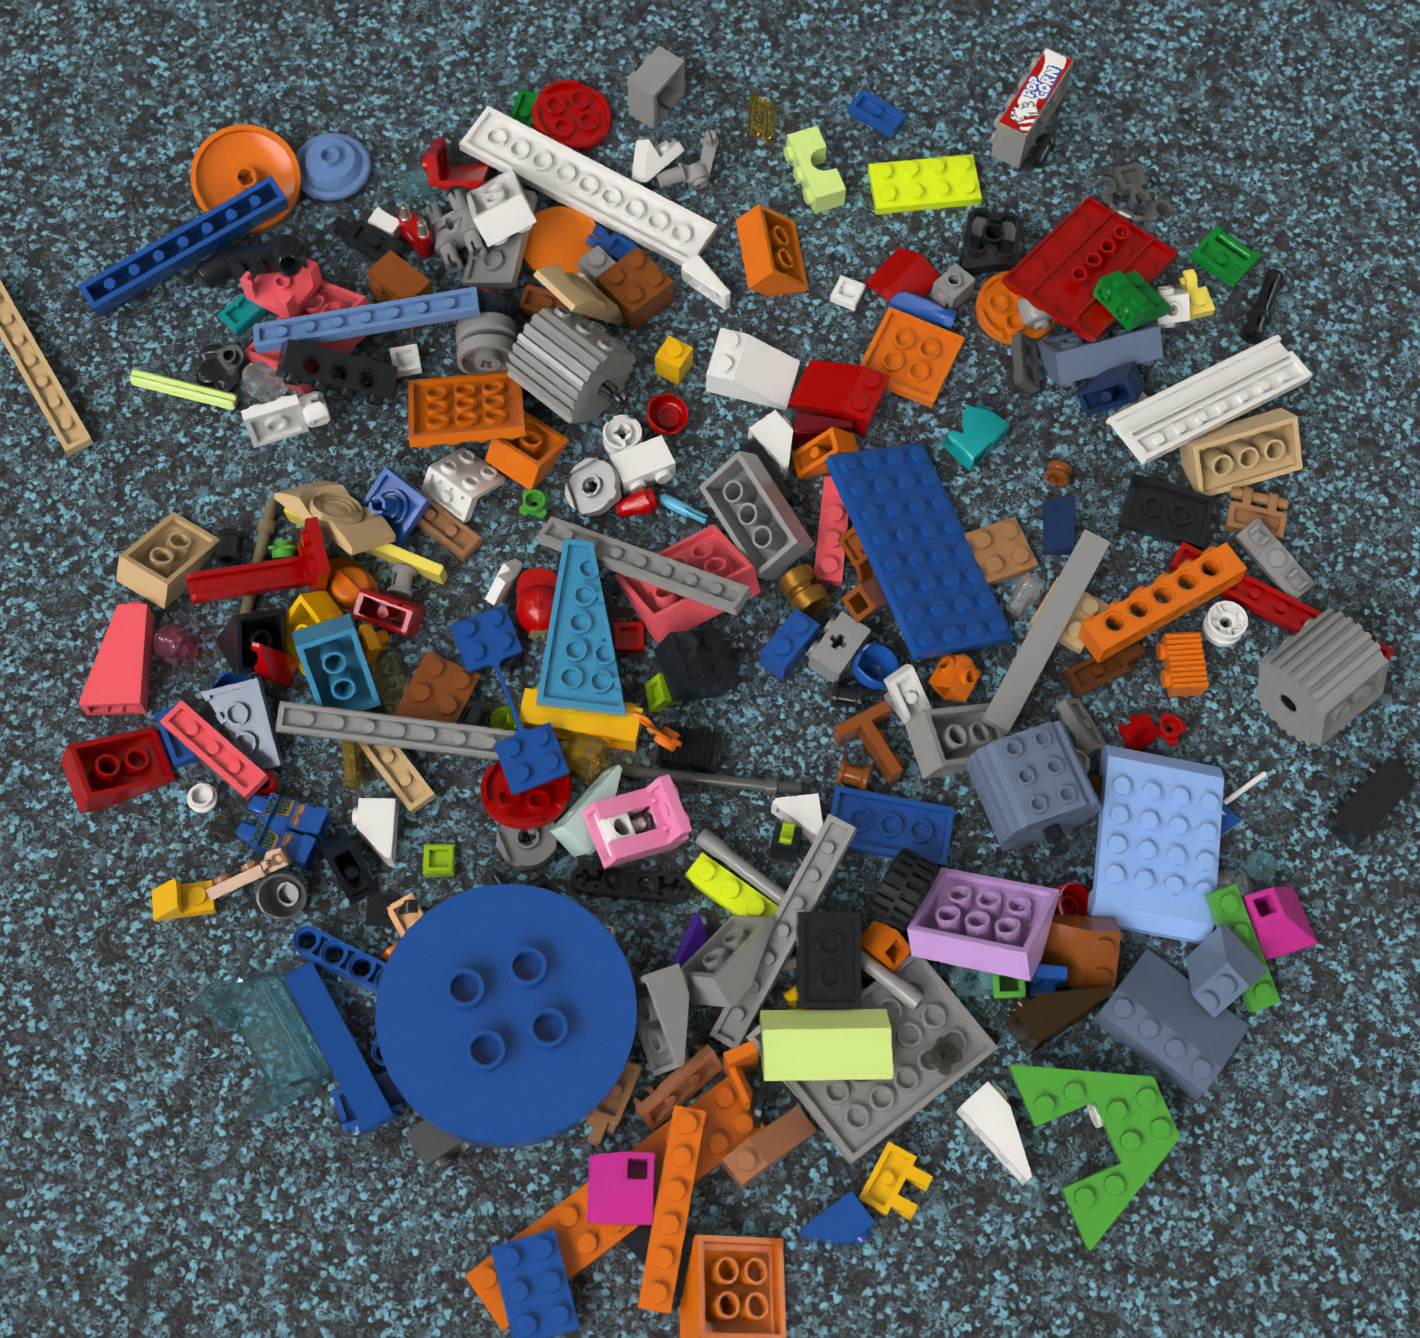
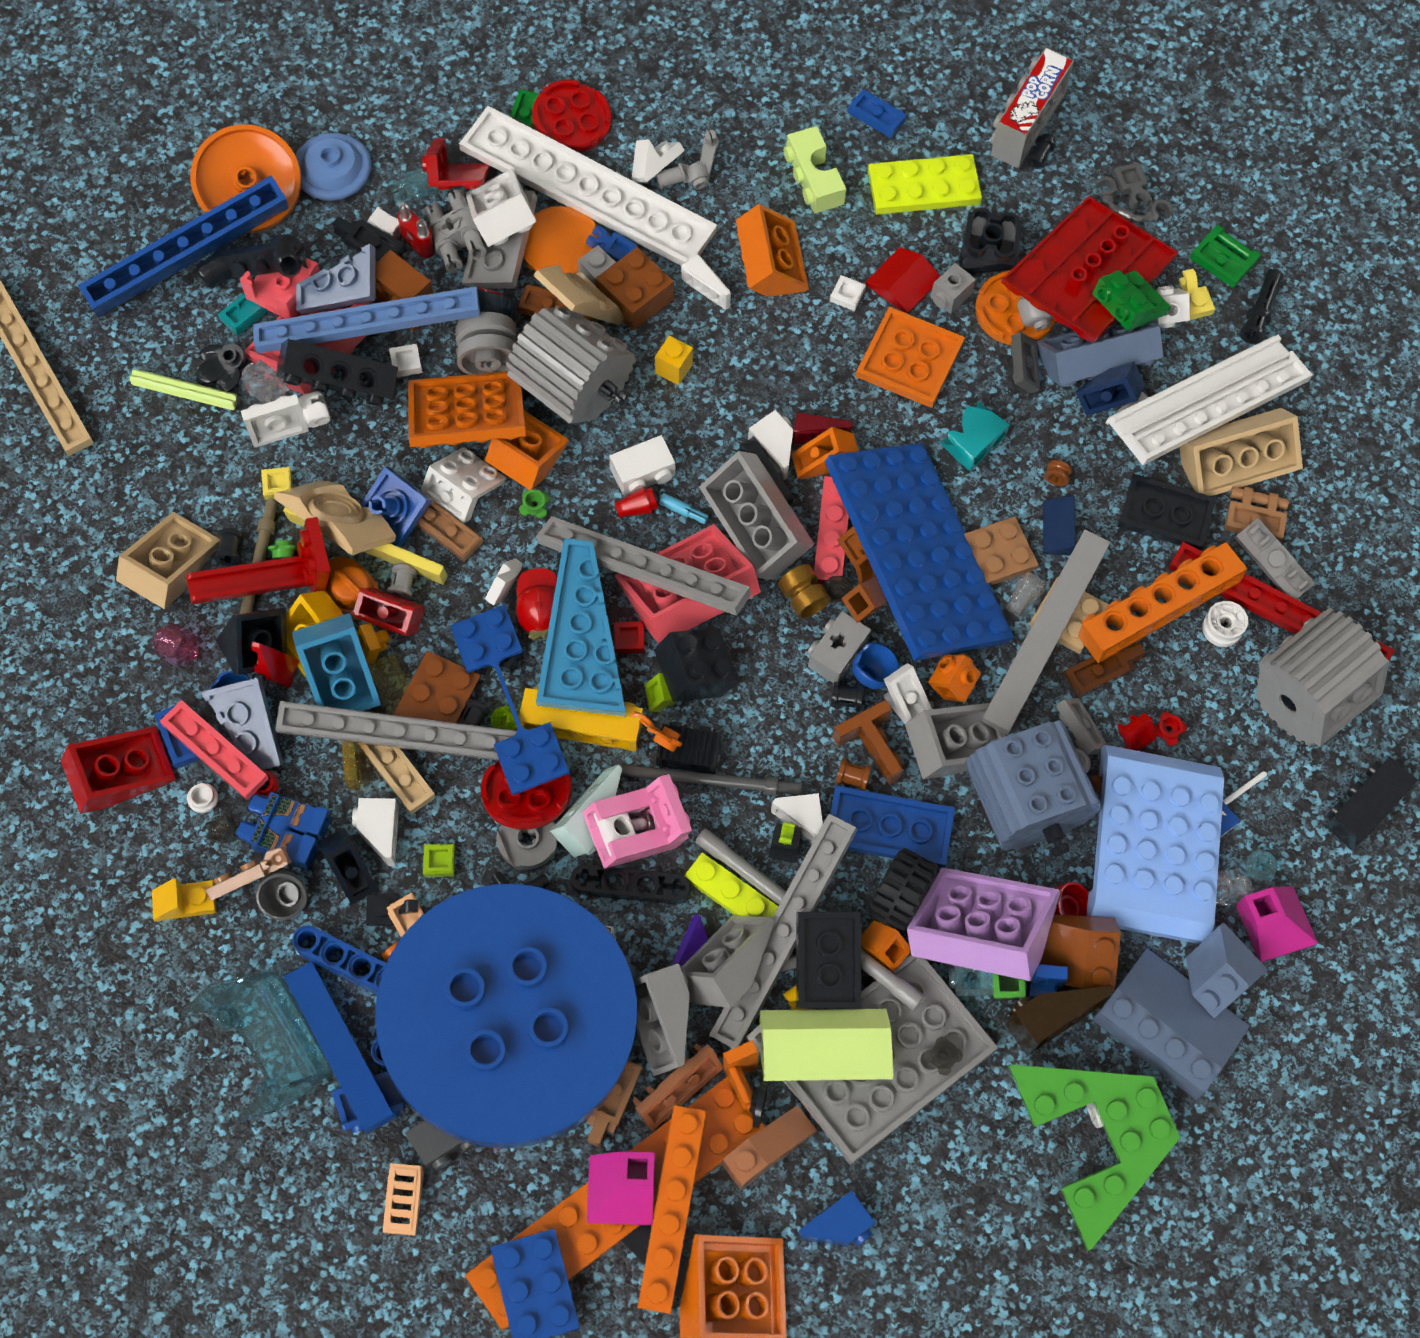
coral slope [79,601,154,715] -> none
clear yellow slope [561,732,608,785] -> none
light grey plate [565,458,622,517] -> none
white wheel [603,415,642,455] -> none
light grey piece [627,46,685,129] -> none
red hair [646,393,689,436] -> none
white slope [706,328,800,411] -> none
clear yellow tile [747,93,776,145] -> none
blue brick [760,608,820,681] -> none
red slope [788,360,890,437] -> none
yellow plate [858,1141,933,1221] -> none
blue piece [888,291,957,331] -> none
white slope [956,1082,1032,1186] -> none
orange brick [1156,631,1209,697] -> none
bright green plate [1204,884,1281,1013] -> none
none -> light yellow tile [261,467,293,500]
none -> sand blue wing [296,244,376,314]
none -> light nougat slope [383,1163,425,1236]
none -> clear smoke plate [825,576,854,602]

